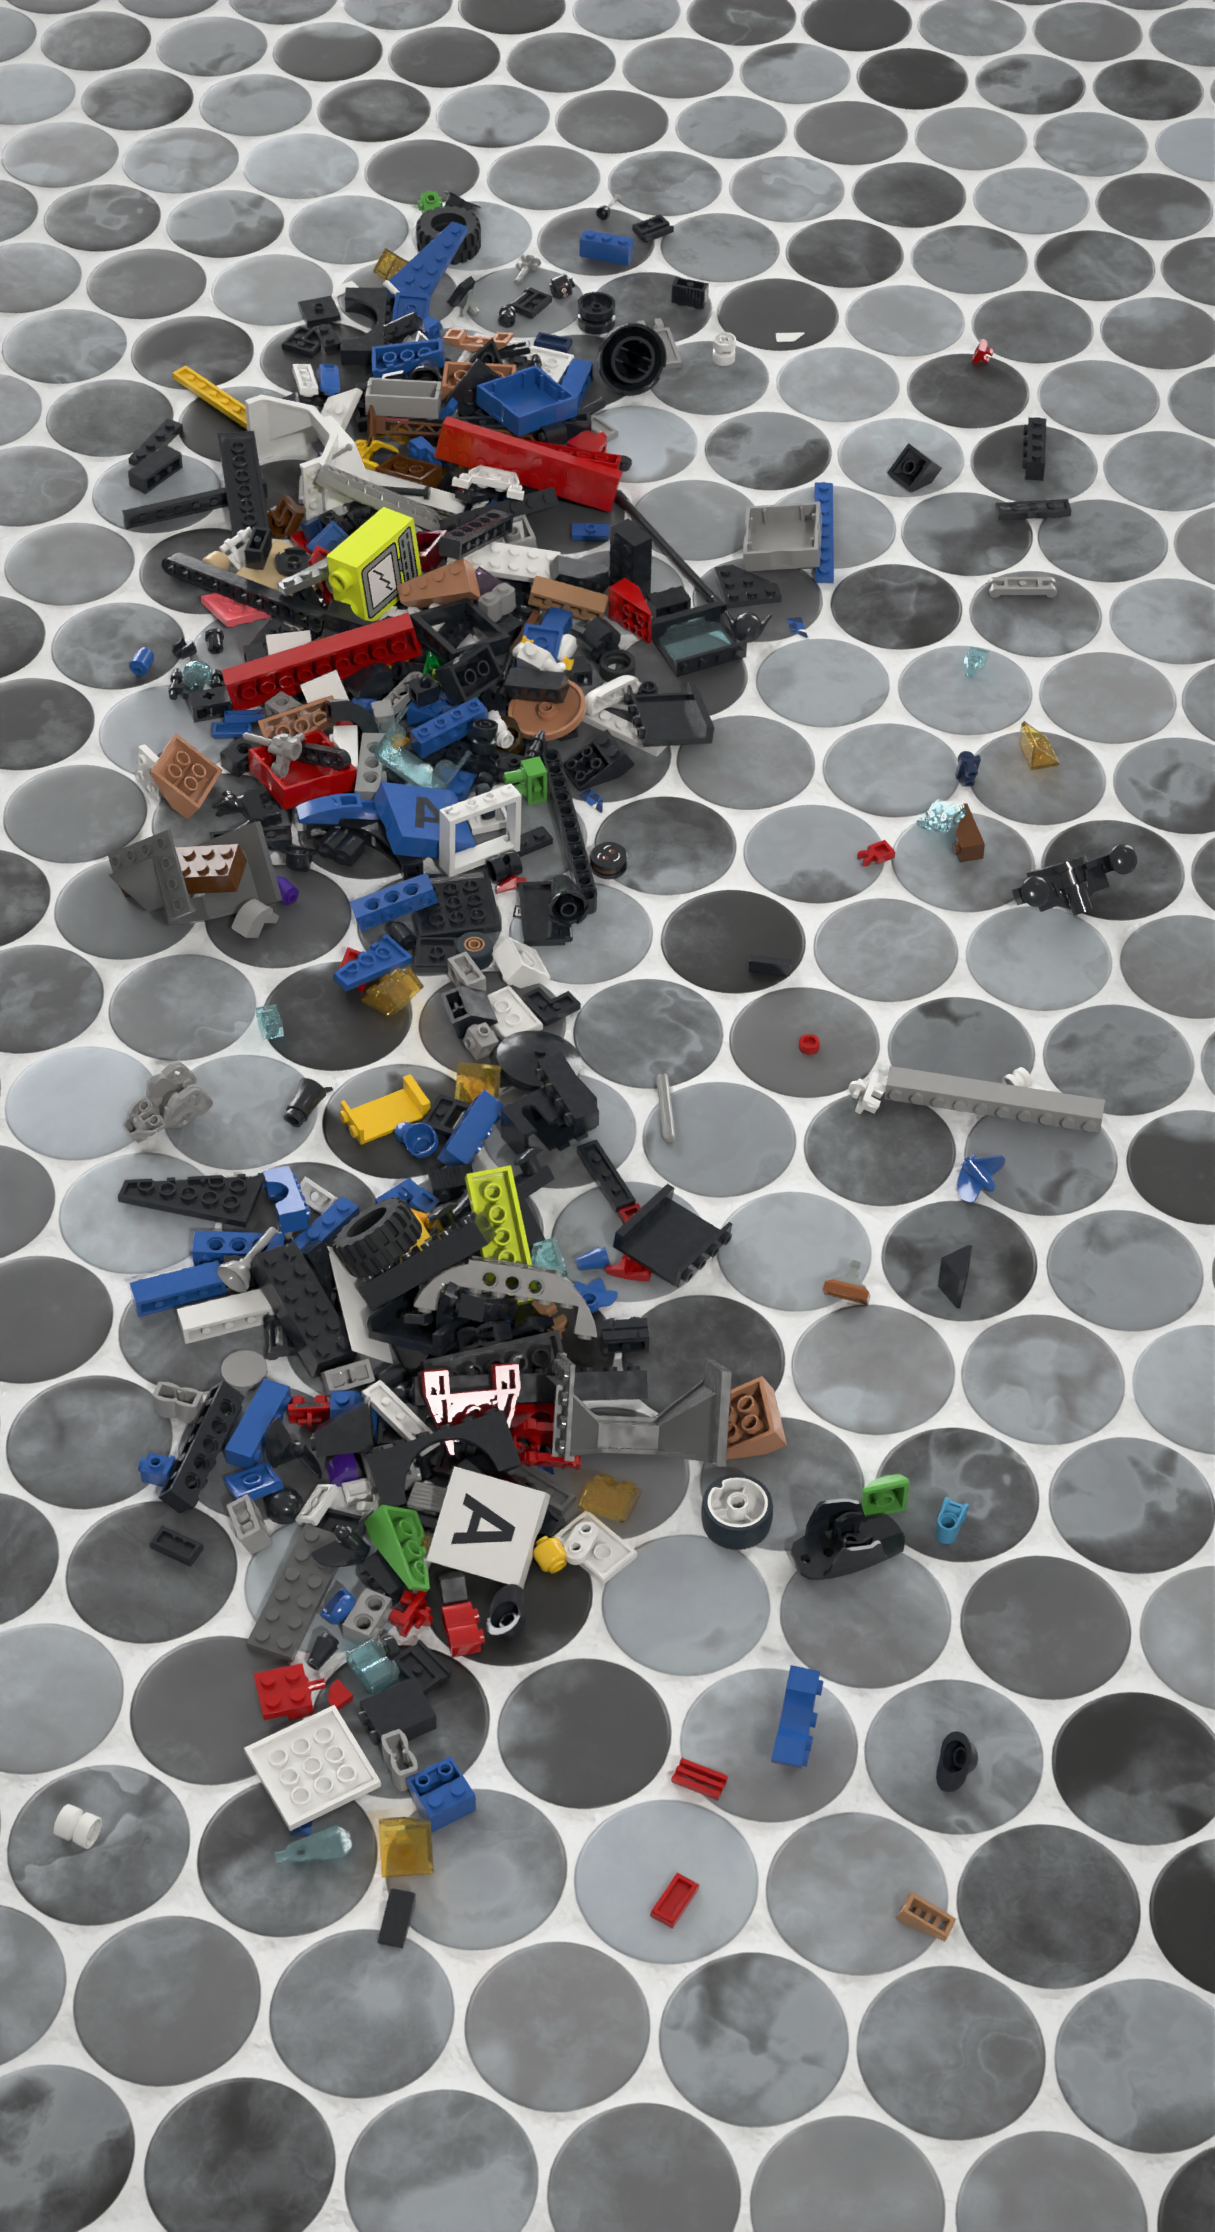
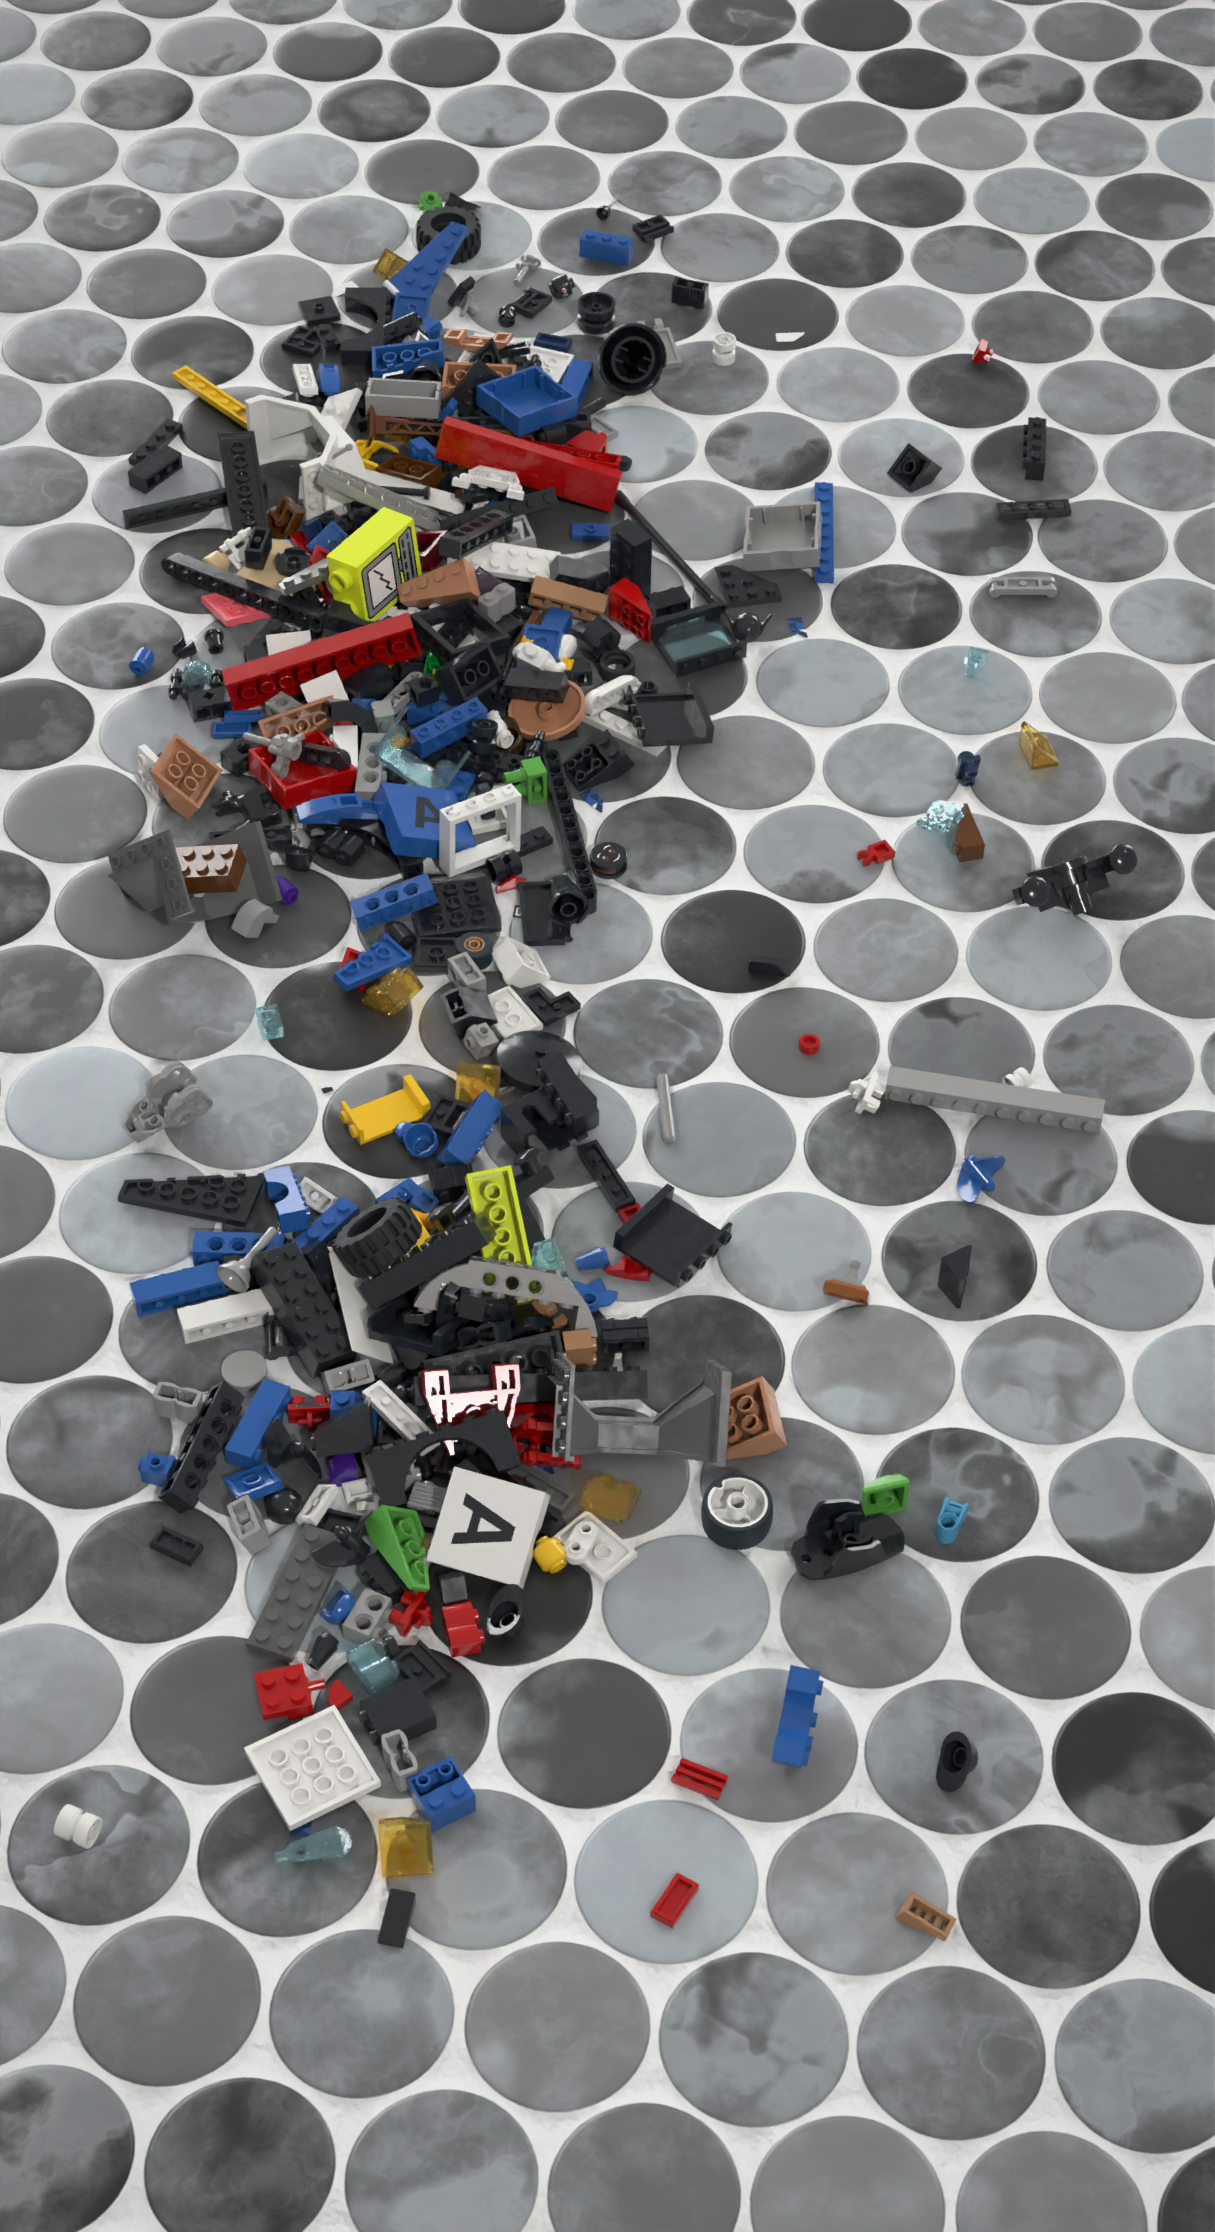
black plant [283,1078,326,1127] -> none
none -> light grey arm [291,828,311,848]
none -> medium nougat brick [562,1329,597,1372]

